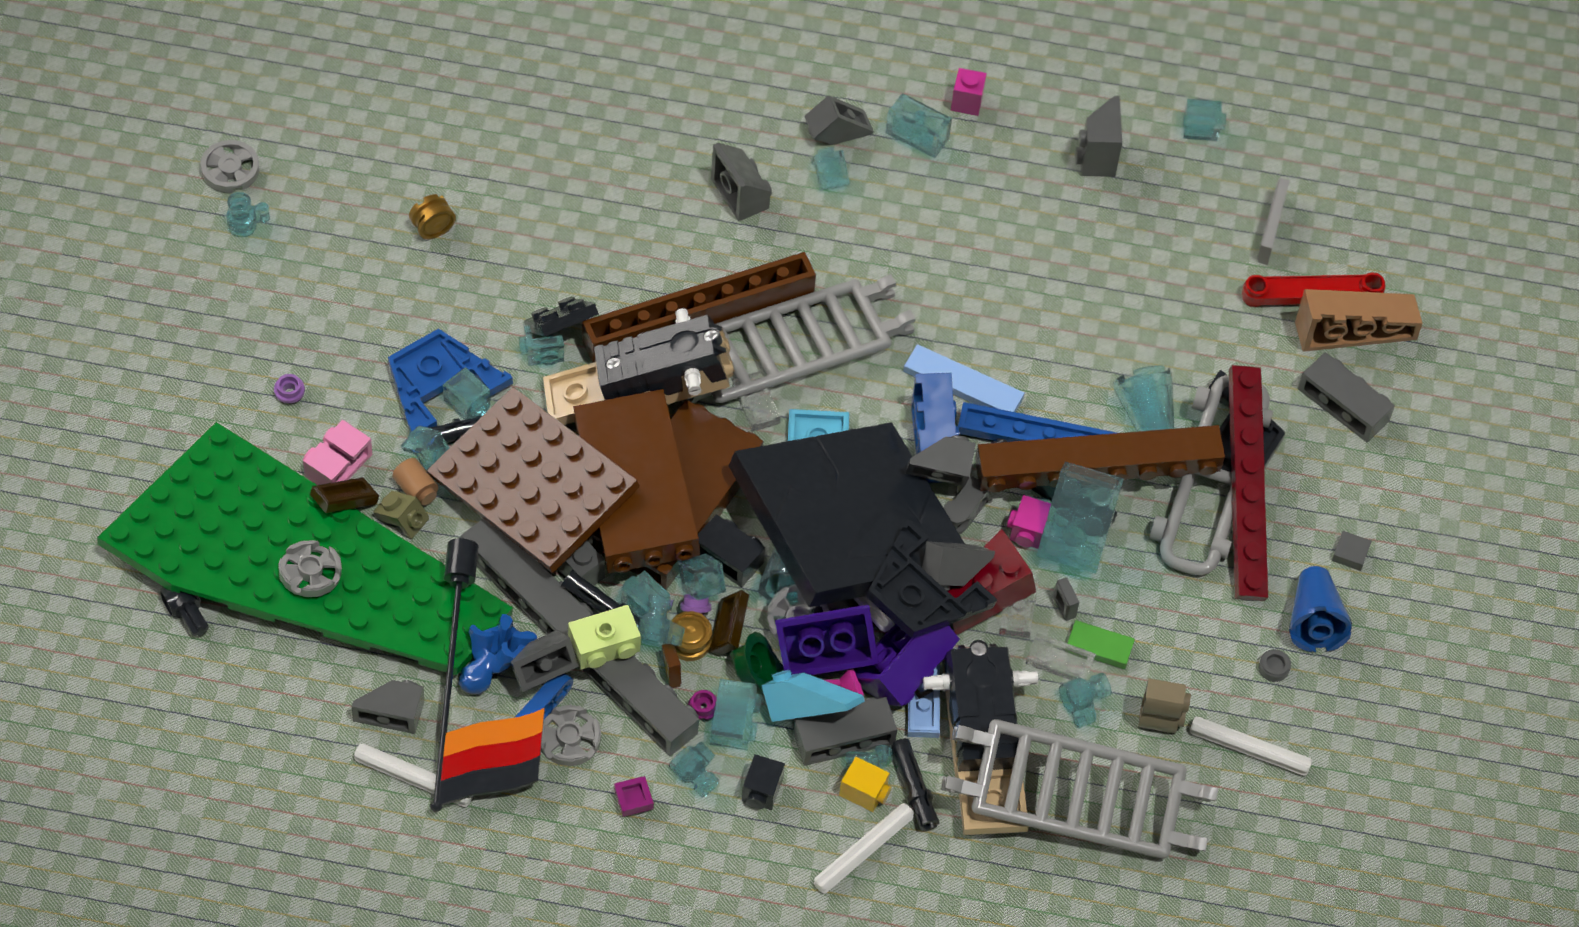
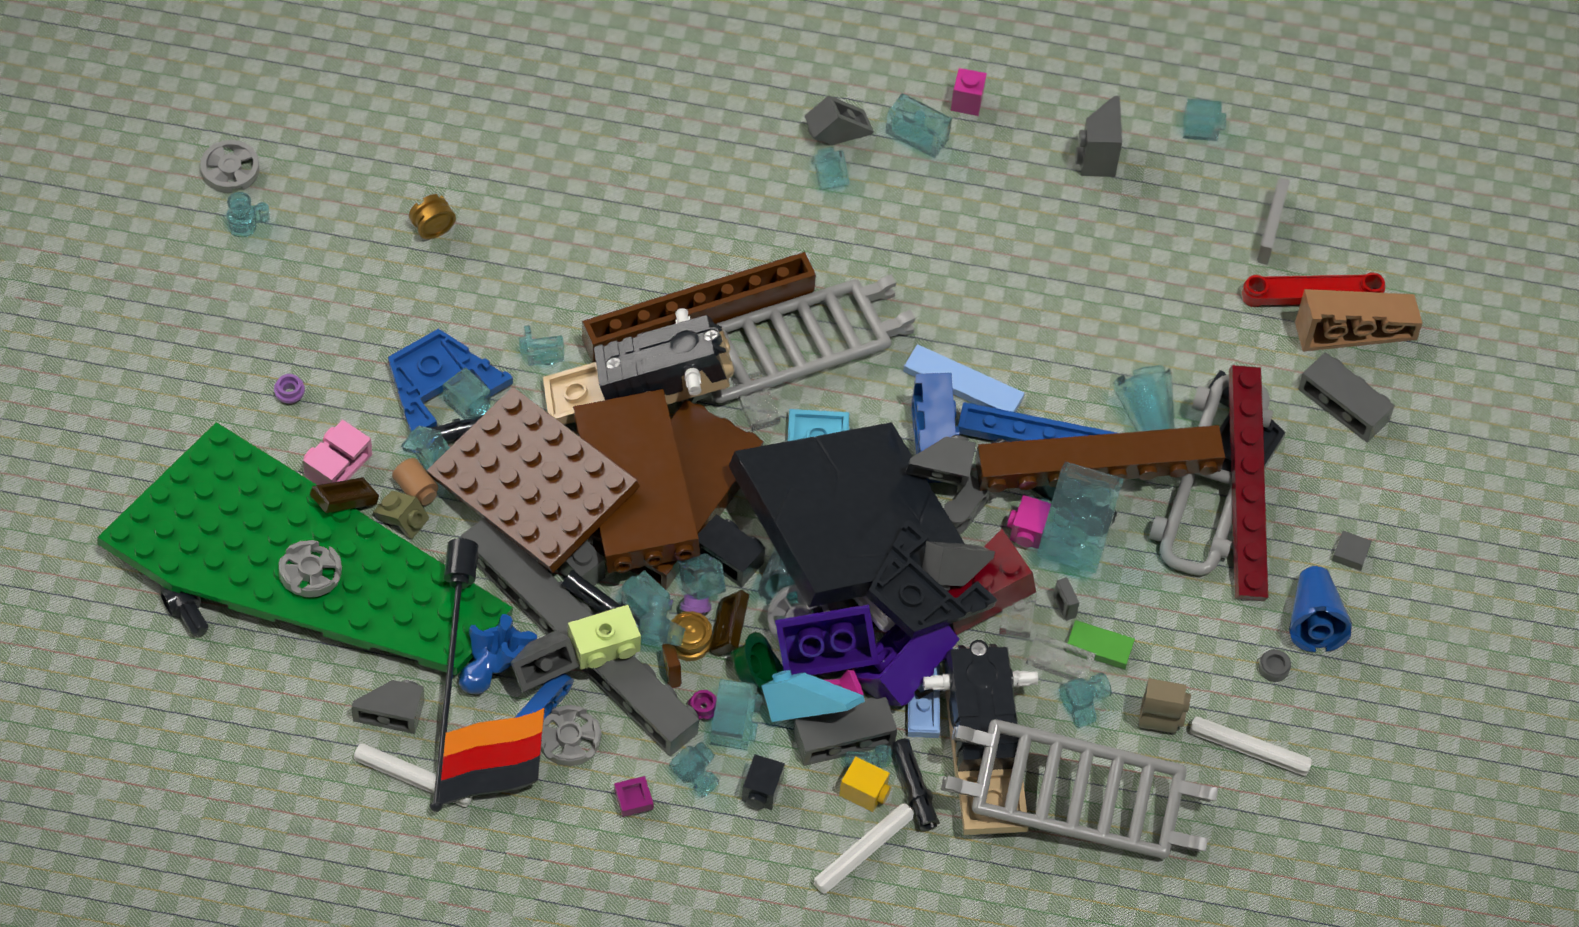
black plate [524,296,599,337] -> none
dark grey slope [711,143,772,221] -> none

